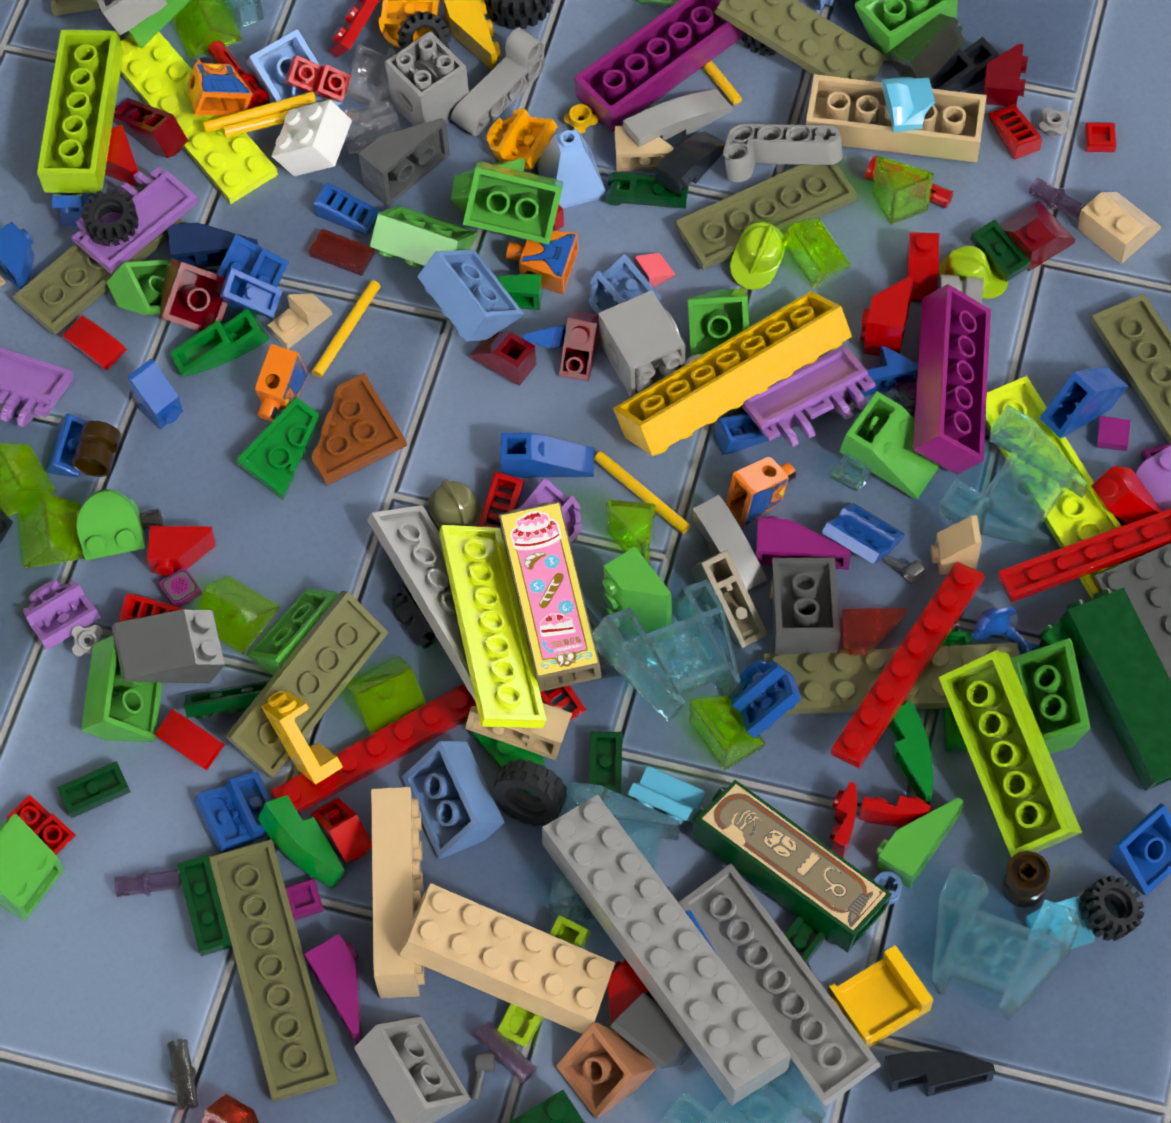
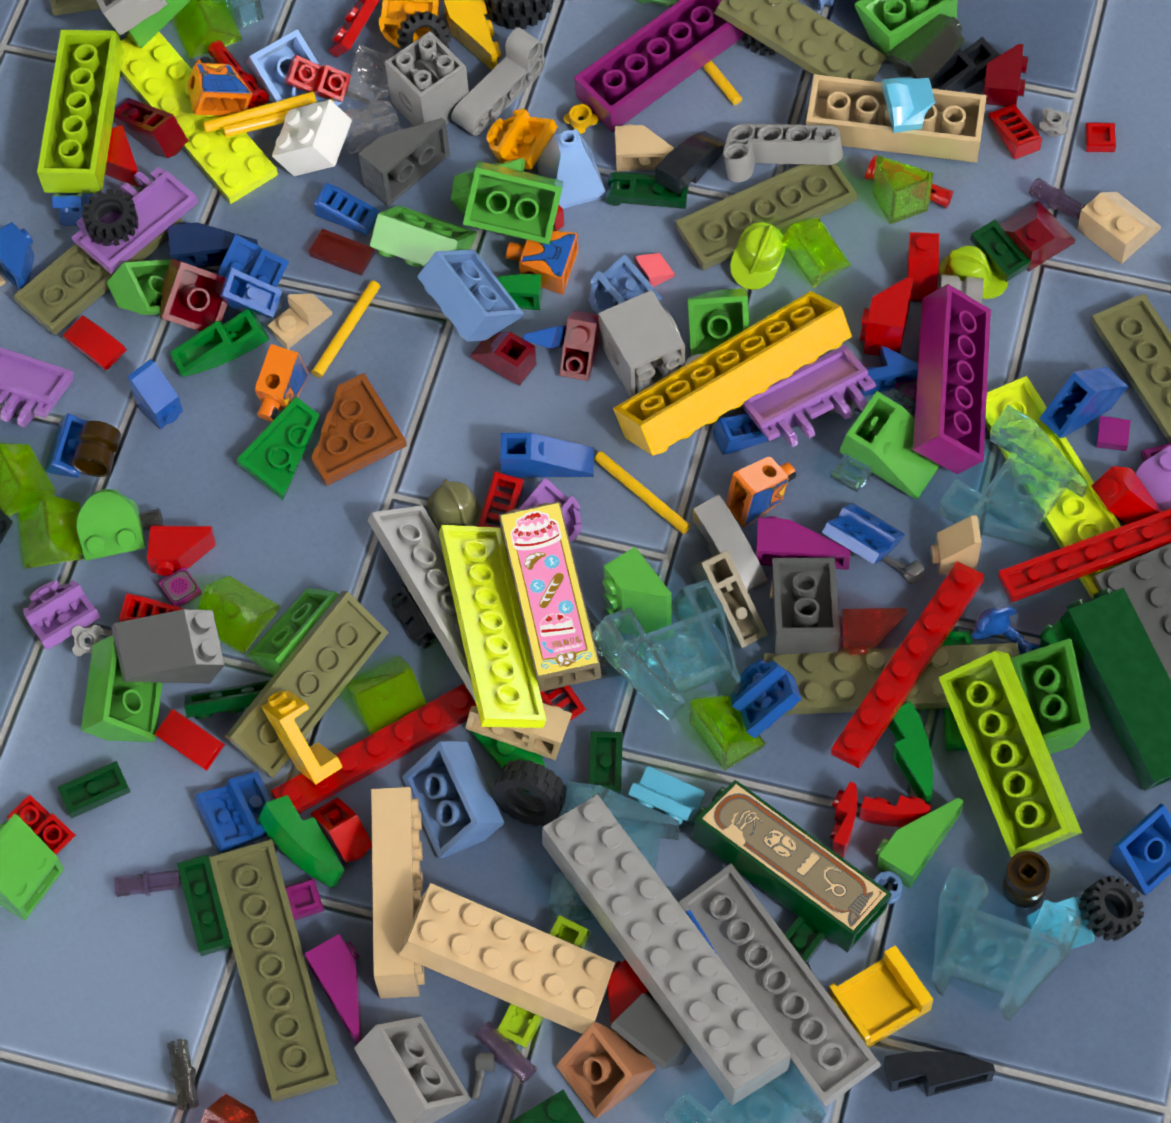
clear neon green slope [606,500,655,566] -> none
light grey slope [623,89,733,147] -> none

